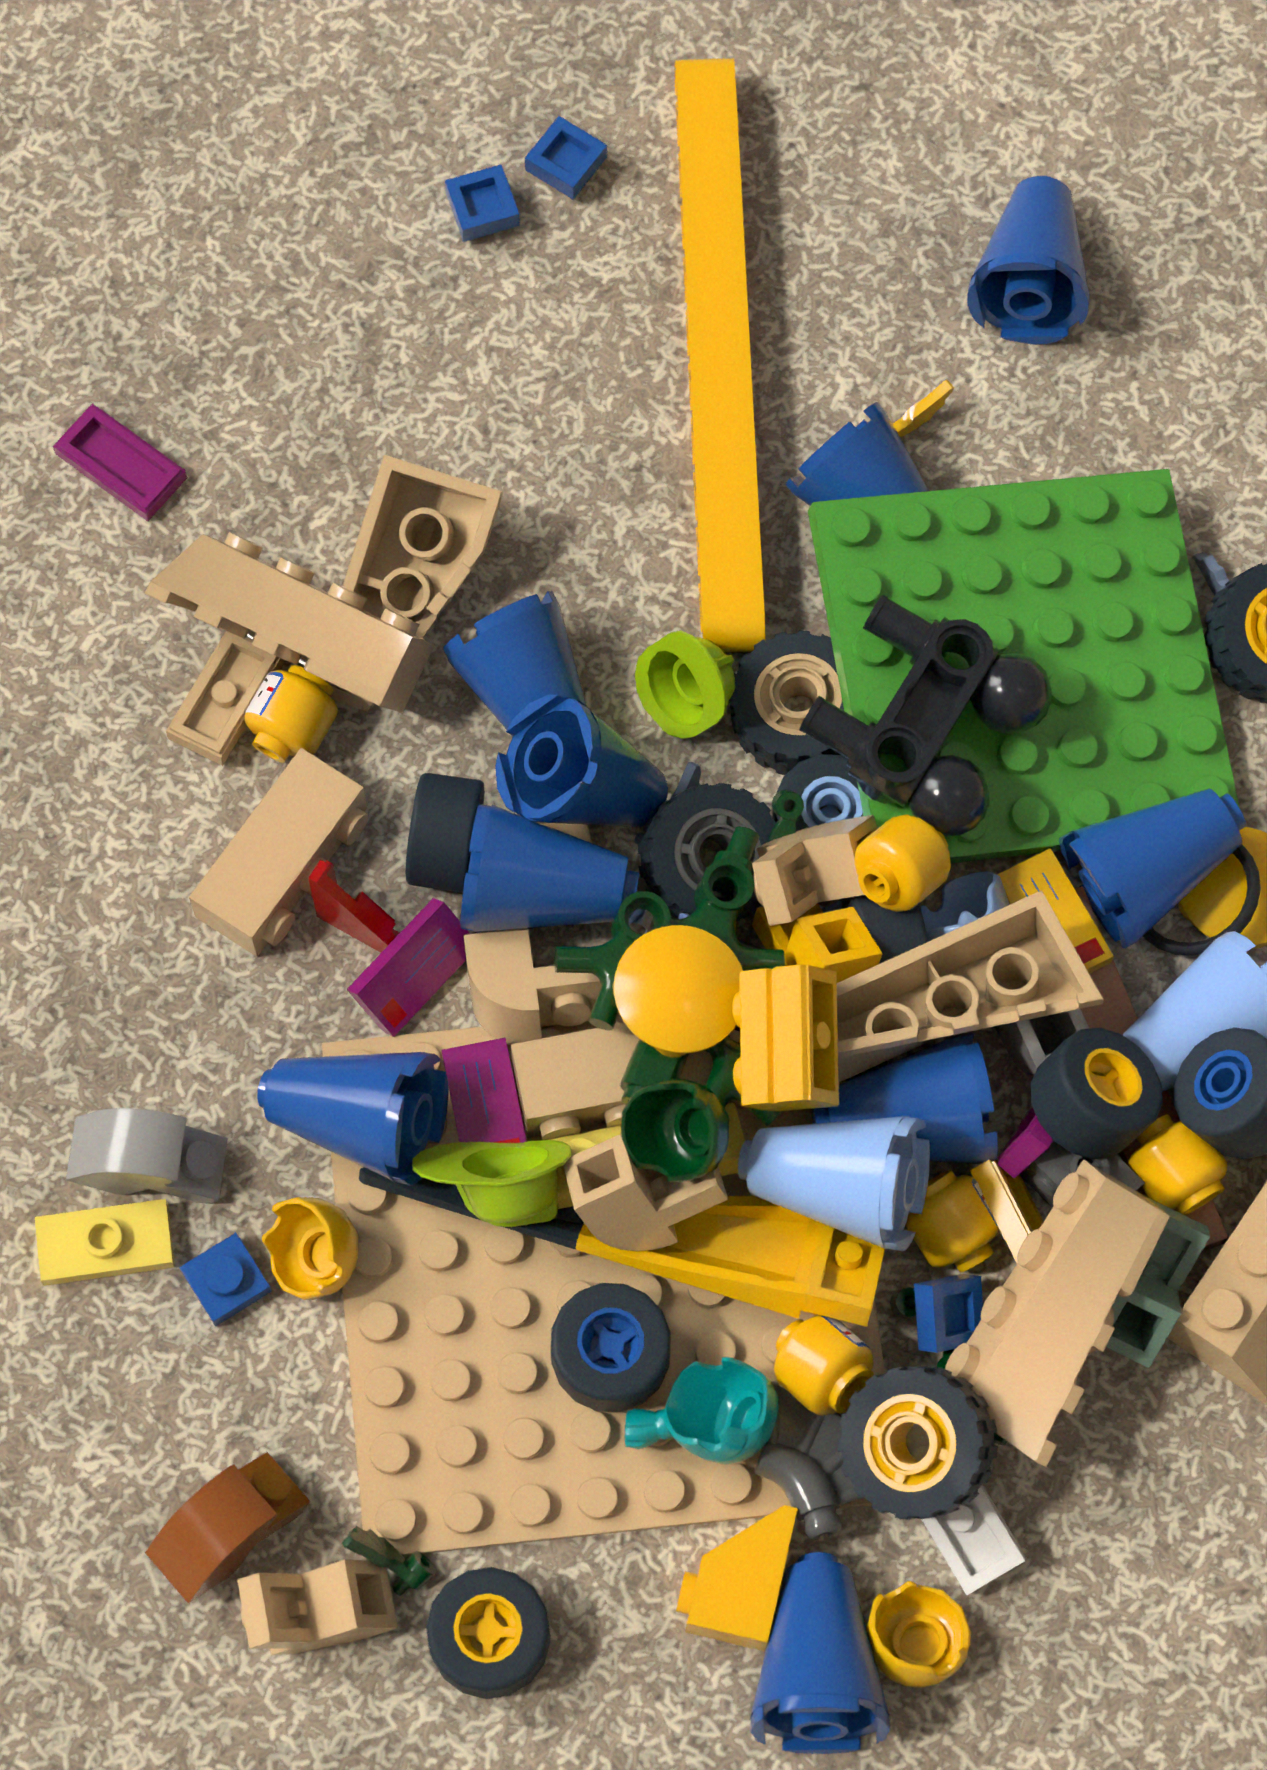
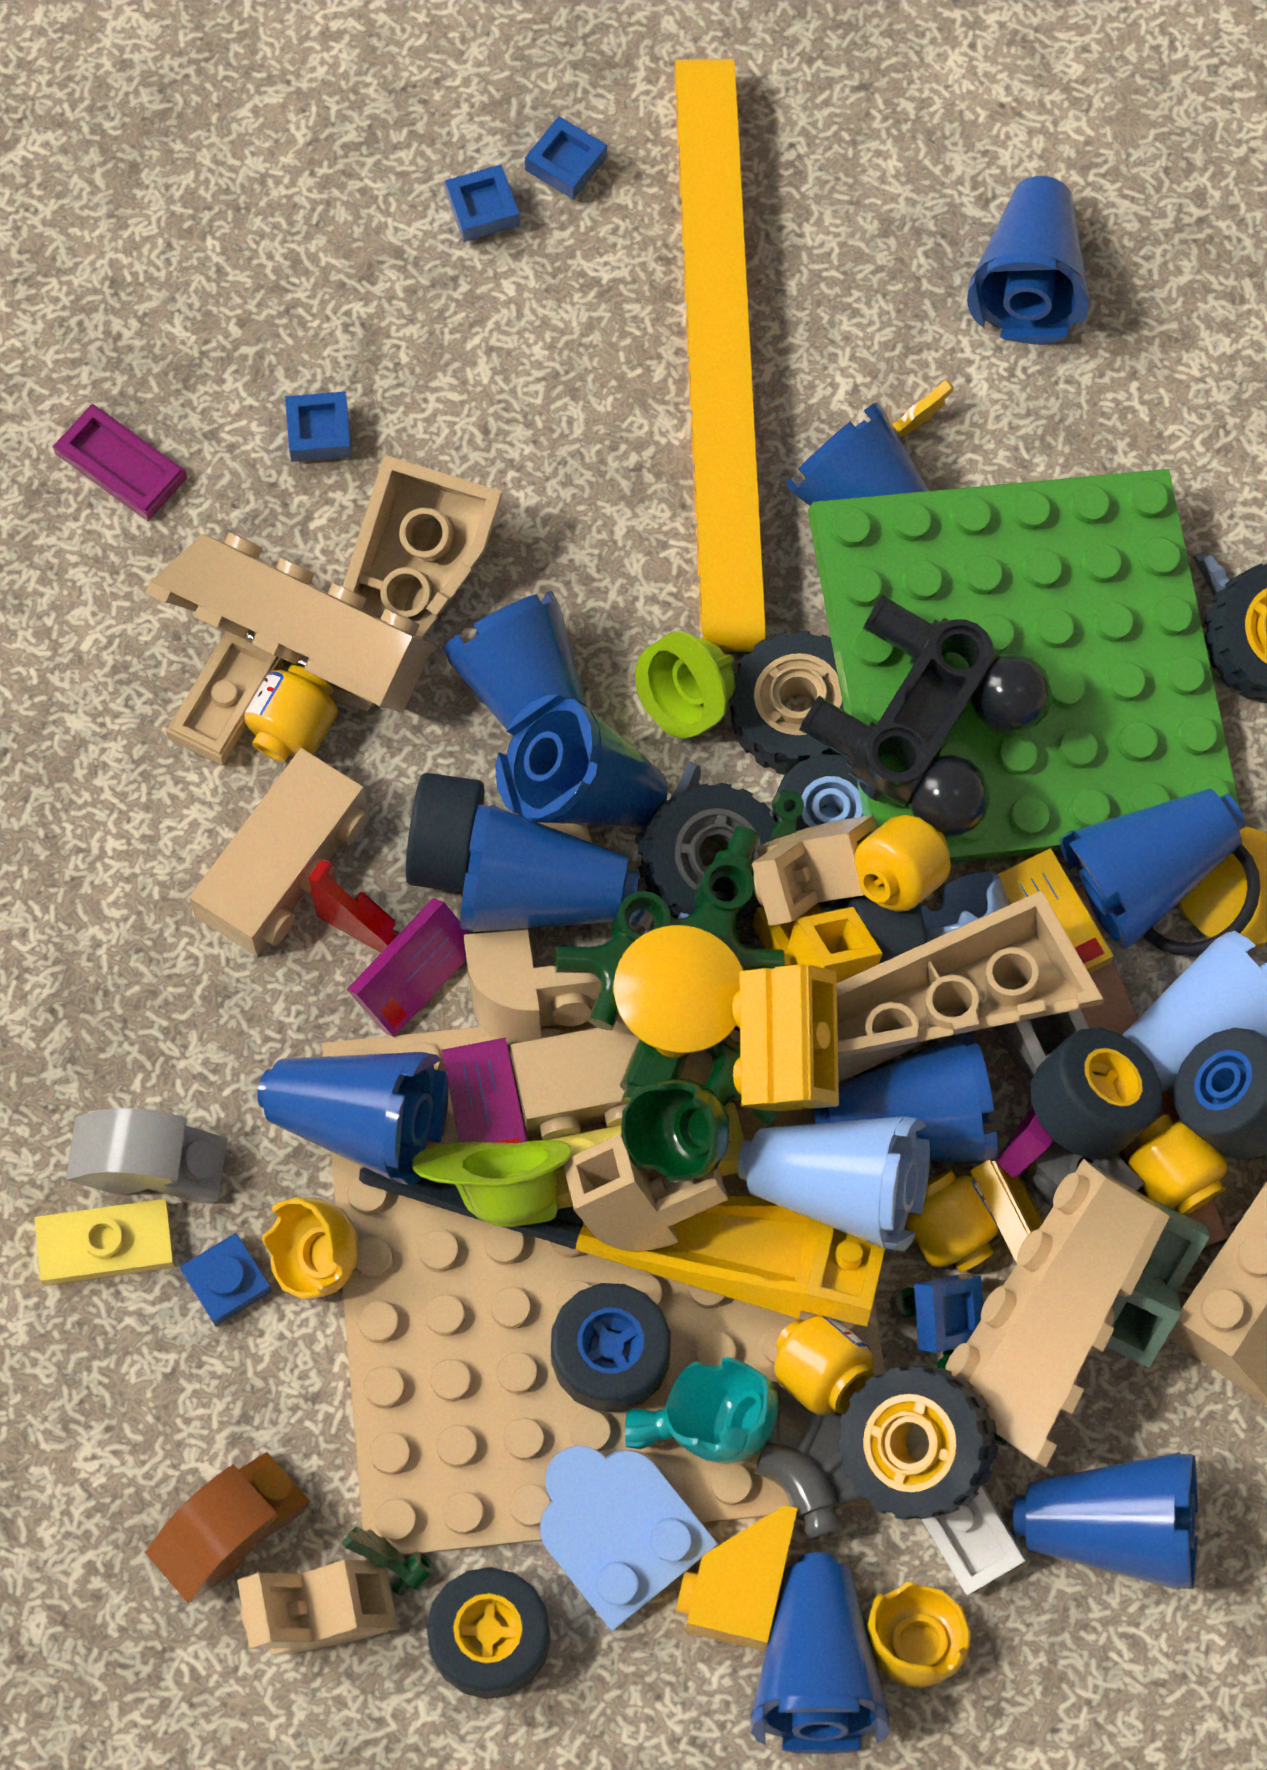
none -> blue plate [285,391,352,462]
none -> light blue plate [540,1445,718,1631]
none -> blue cone [1013,1452,1198,1590]

